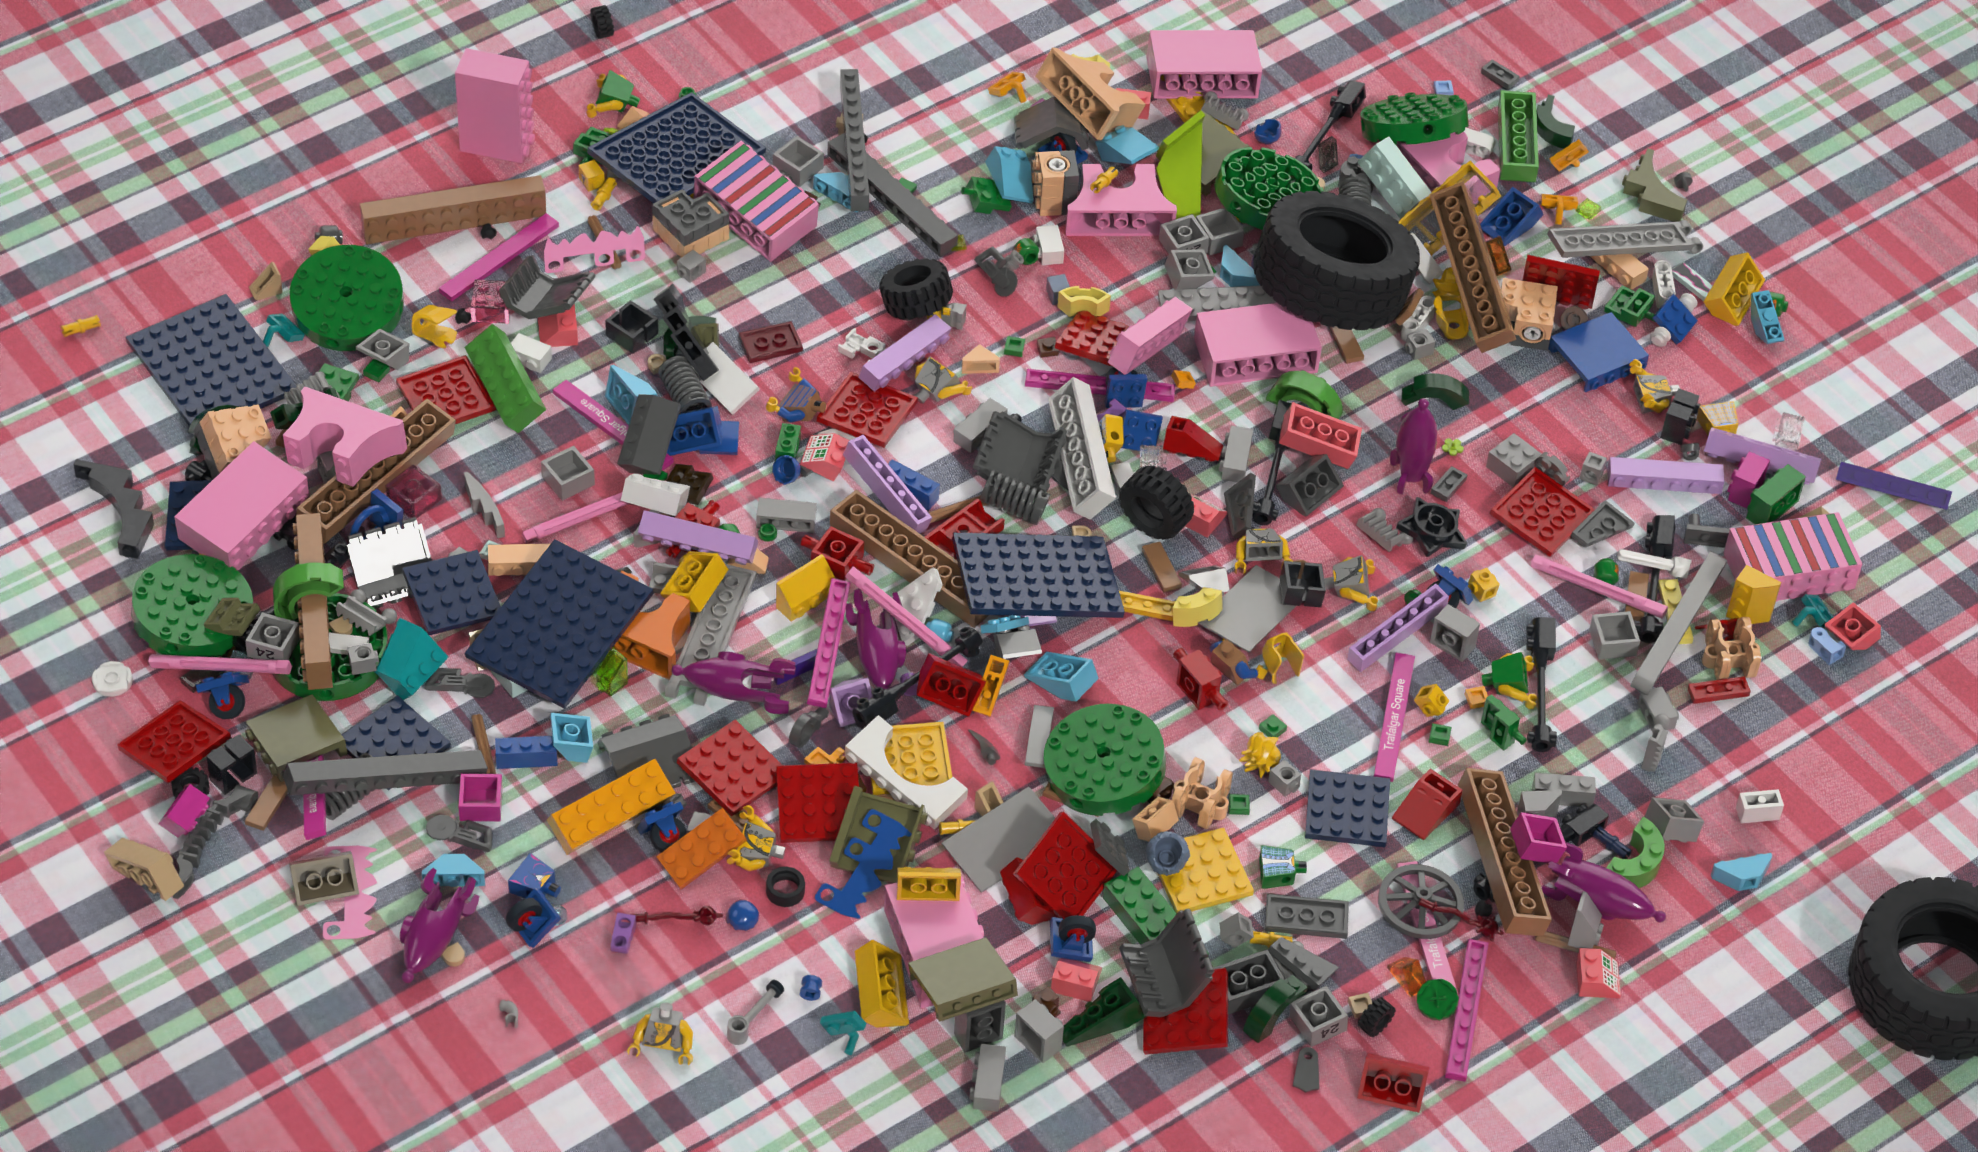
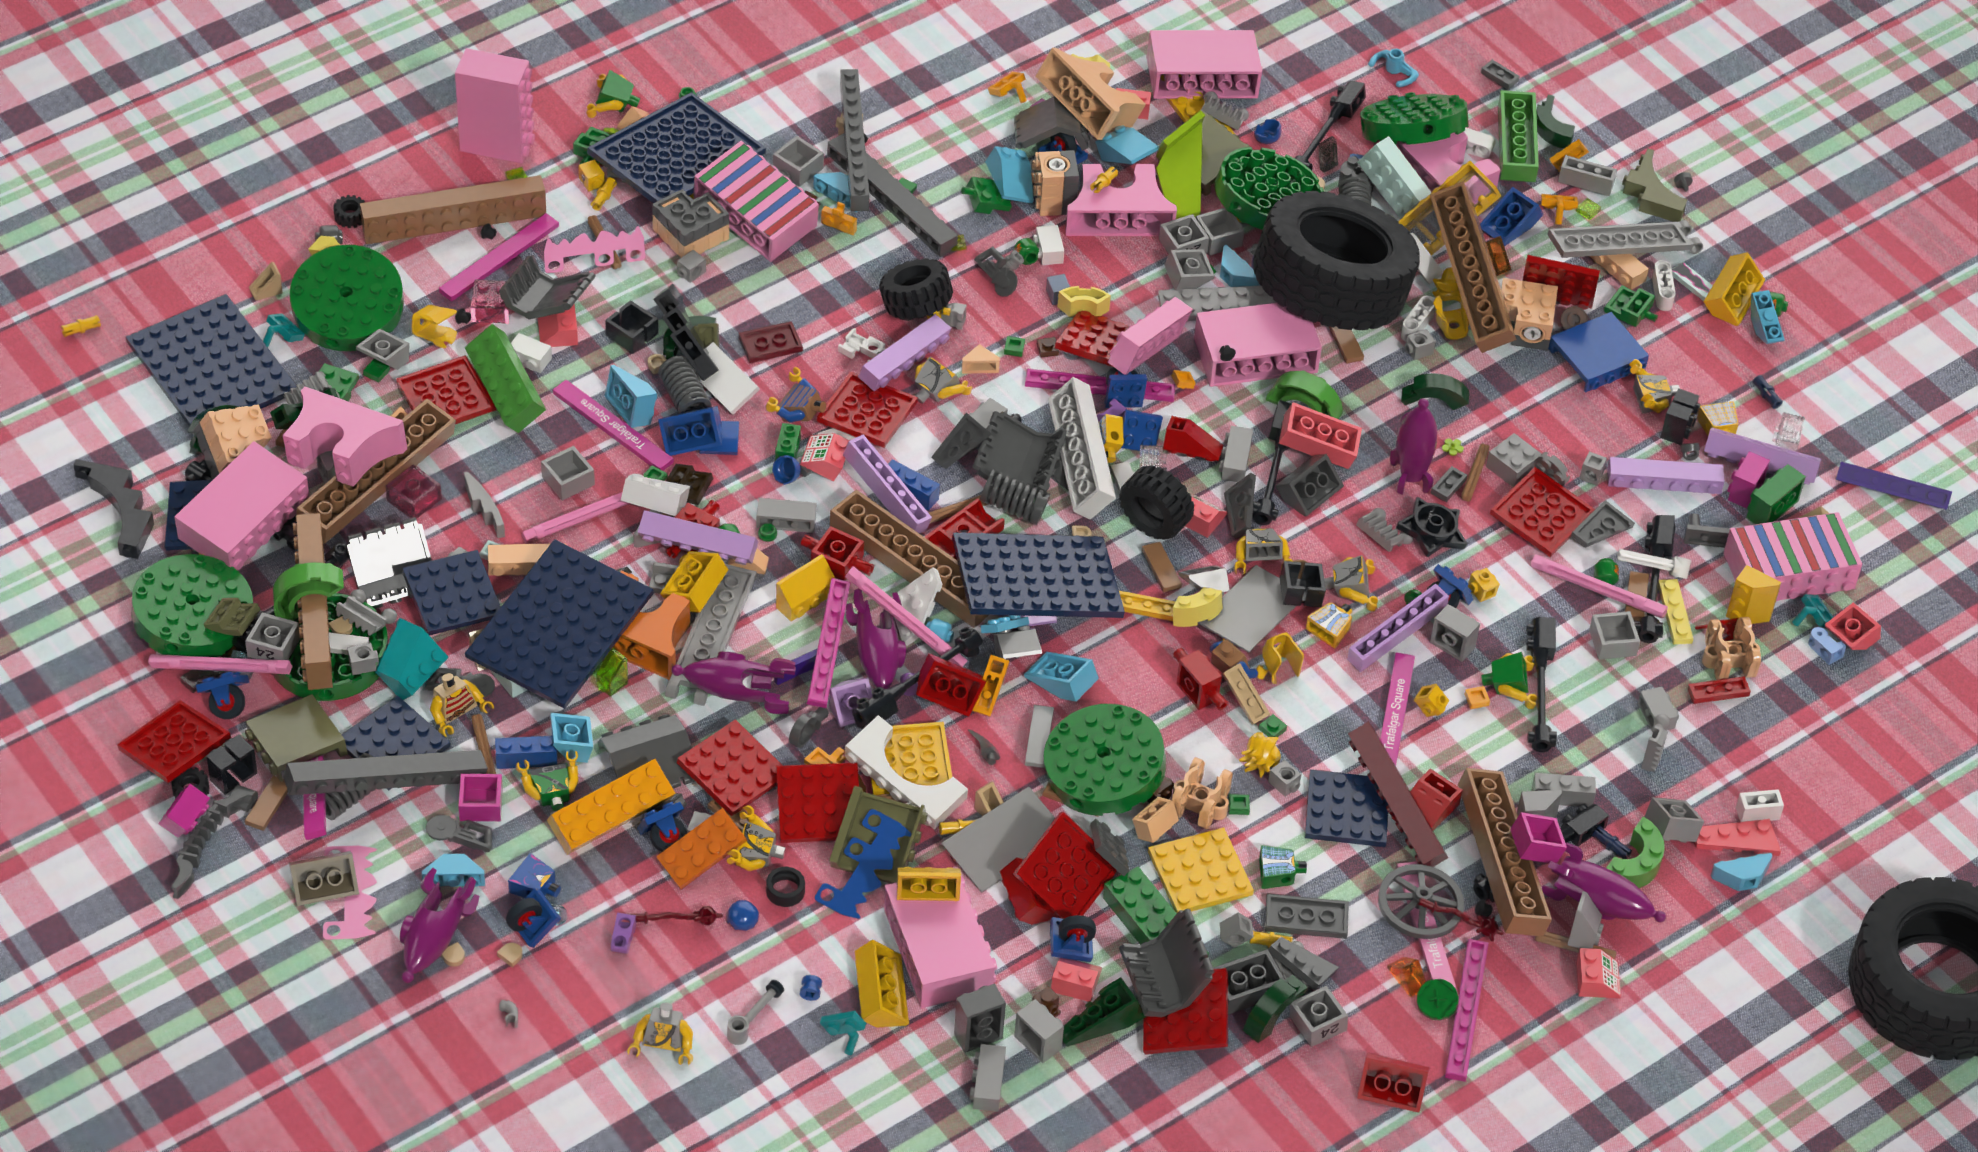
white tile [92,661,133,697] -> none
tan wedge [104,838,184,901] -> none
blue tile [350,489,403,539] -> none
black tyre [590,5,614,39] -> none
dark grey slope [617,394,681,475] -> none
olive panel [908,937,1018,1022] -> none
sand blue hair [1146,831,1190,876] -> none
dark grey piece [1293,1047,1319,1093] -> none
tan plate [1348,993,1372,1018] -> none
black tyre [1358,997,1396,1037] -> none
medium nougat tile [1395,288,1424,326] -> none
green tile [1428,723,1452,746] -> none
light blue tile [1433,80,1454,95] -> none
green plate [1481,694,1527,751] -> none
light grey beam [1630,551,1728,695] -> none
blue plate [1650,293,1698,347] -> none
none -> black tyre [333,195,365,228]
none -> torso [430,673,494,737]
none -> tan tile [497,943,523,968]
none -> clear neon green tile [505,167,527,180]
none -> torso [516,751,578,811]
none -> light orange plate [821,202,857,235]
none -> dark grey wing [931,413,992,469]
none -> black piece [1219,345,1236,361]
none -> tan plate [1222,663,1270,725]
none -> yellow torso [1306,603,1352,649]
none -> dark red brick [1348,721,1449,867]
none -> medium azure piece [1368,49,1419,87]
none -> medium nougat axle [1461,443,1490,502]
none -> light grey brick [1558,155,1617,196]
none -> coral wing [1694,819,1781,856]
none -> dark blue pin [1753,375,1783,409]

